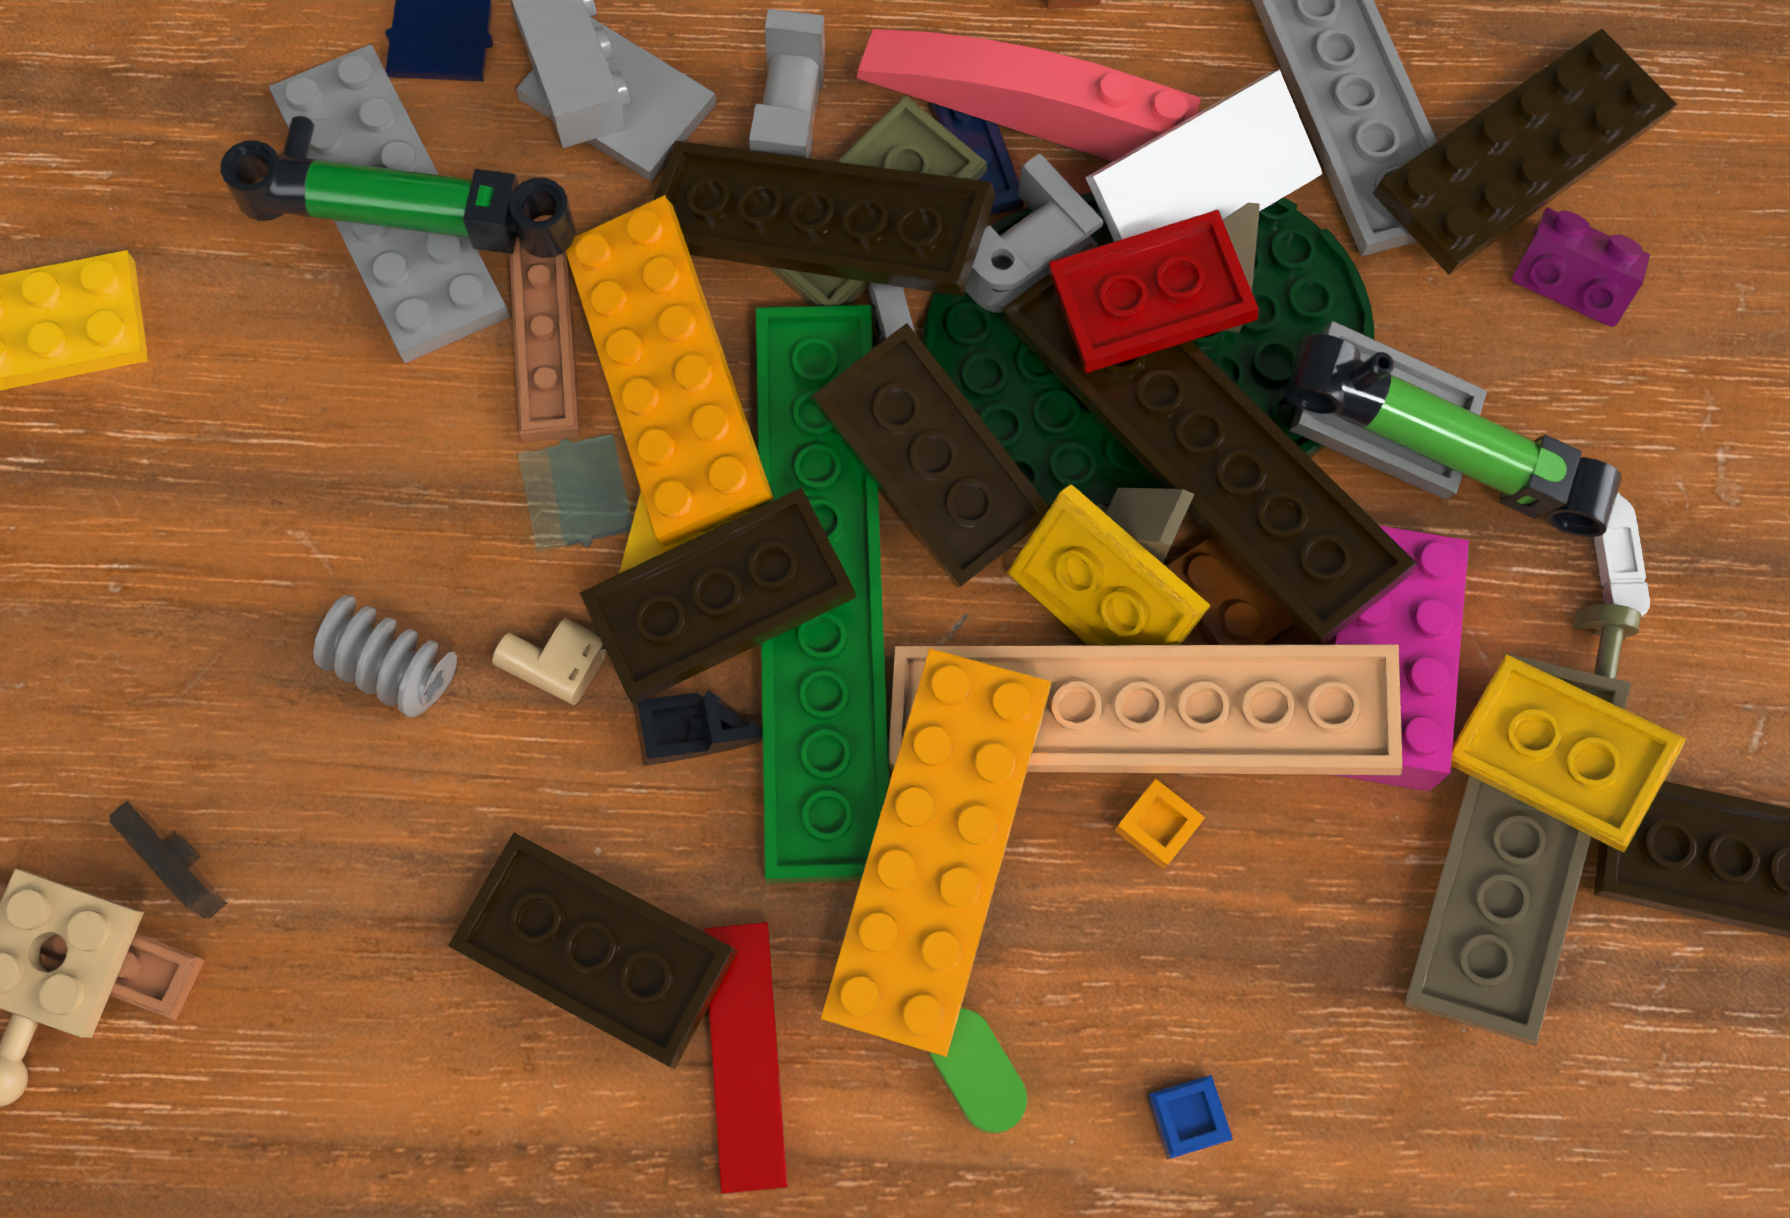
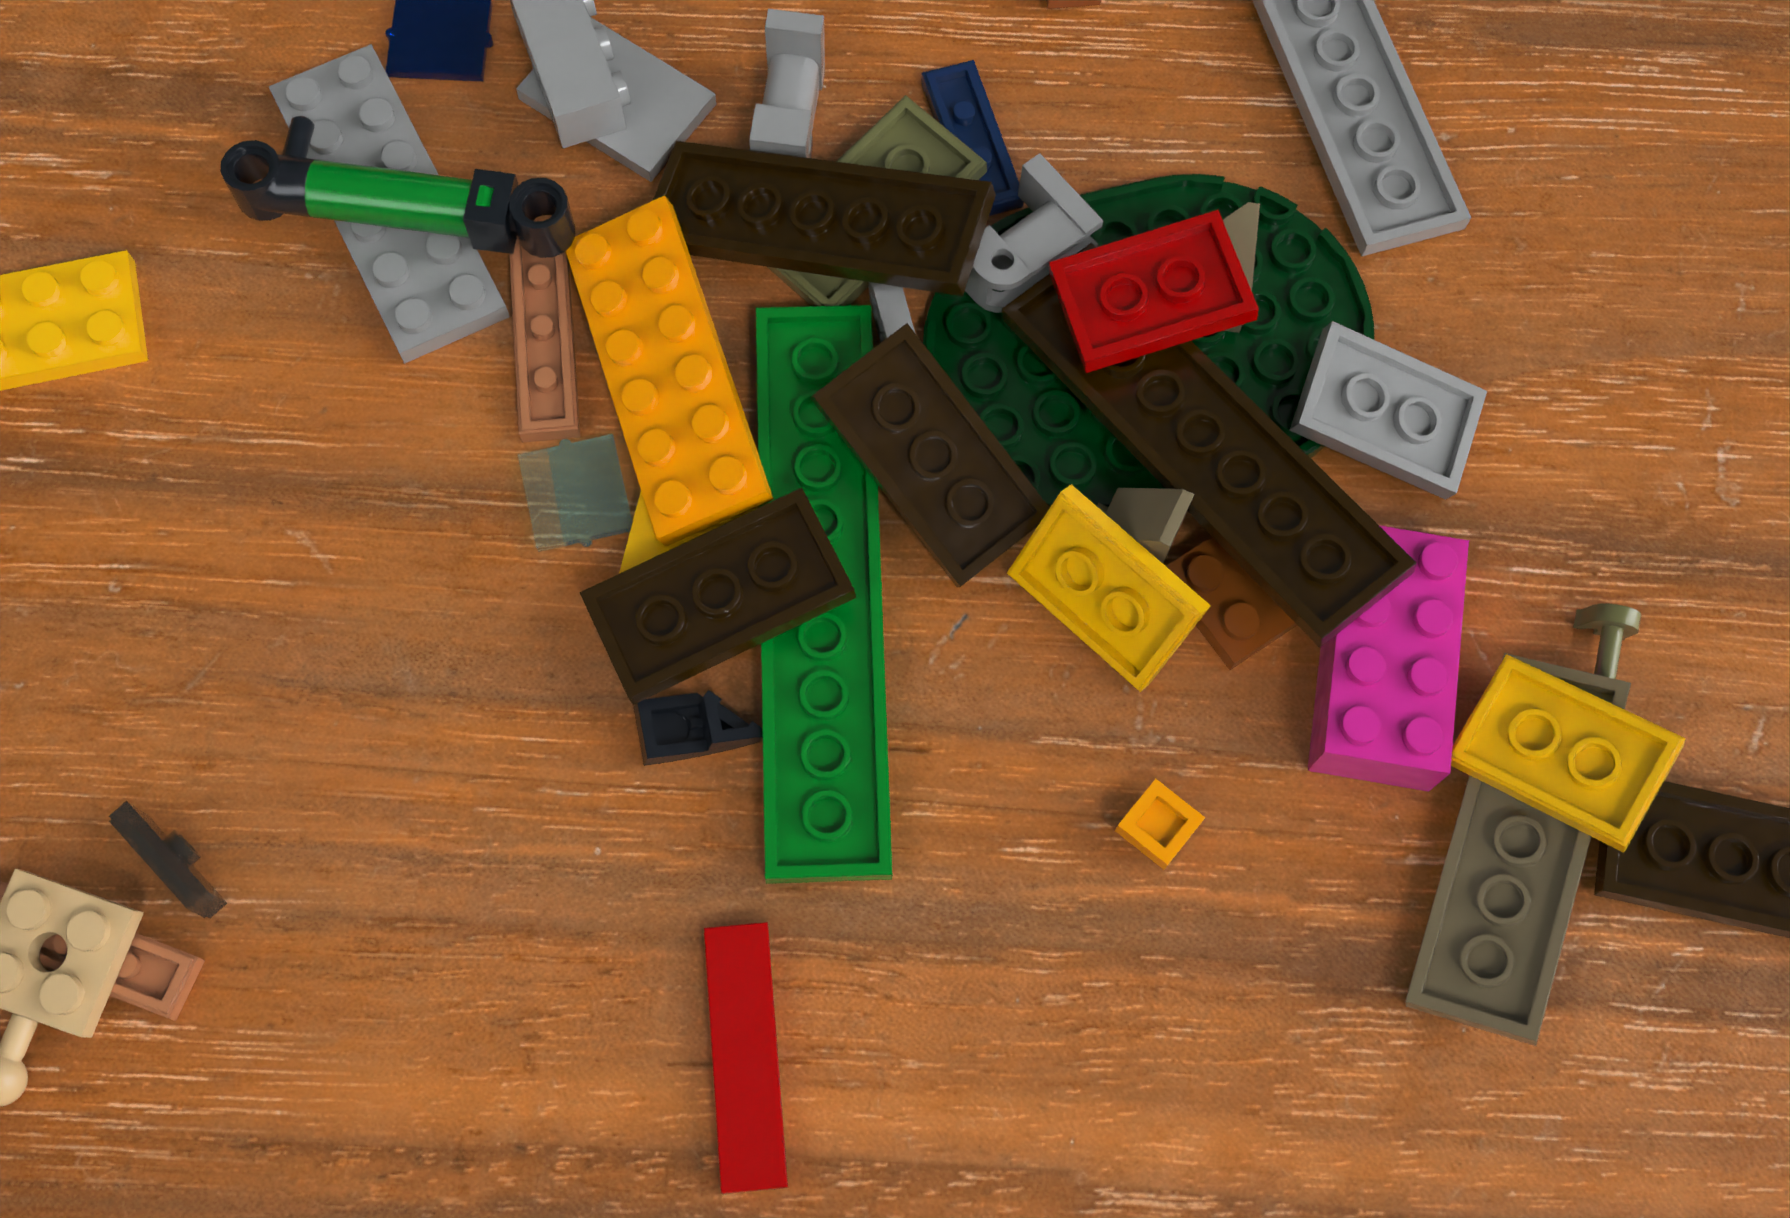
light grey piece [313,595,457,717] -> none
dark brown plate [448,832,738,1069] -> none
tan piece [492,618,607,705] -> none
light orange plate [821,648,1051,1057] -> none
coral slope [856,29,1201,161] -> none
light nougat plate [888,645,1402,775] -> none
bright green tile [928,1008,1027,1134] -> none
white tile [1085,70,1323,242] -> none
blue tile [1147,1075,1233,1159] -> none
piece [1284,334,1621,537] -> none
dark brown plate [1372,28,1677,275] -> none
magenta bracket [1512,207,1650,327] -> none
white piece [1594,492,1650,617] -> none

